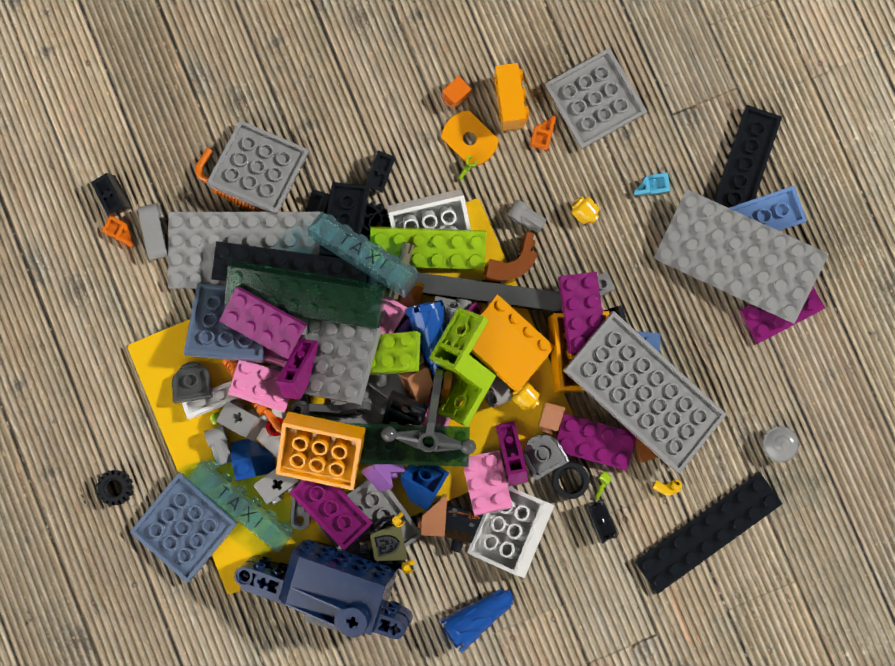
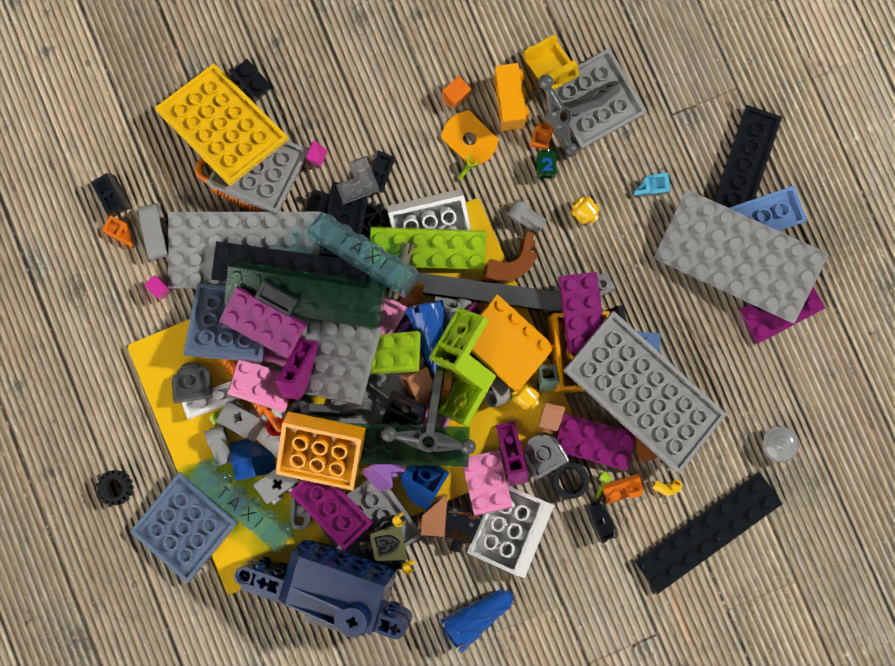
none -> dark pink slope [145,275,171,301]
none -> yellow plate [155,63,289,186]
none -> black bracket [229,59,272,102]
none -> black tile [254,279,299,316]
none -> dark pink slope [306,141,327,167]
none -> clear plate [336,156,380,204]
none -> yellow panel [523,34,579,91]
none -> dark green brick [536,149,557,179]
none -> sand green leg [536,364,559,391]
none -> dark grey piece [539,74,621,157]
none -> orange hinge [602,474,643,504]

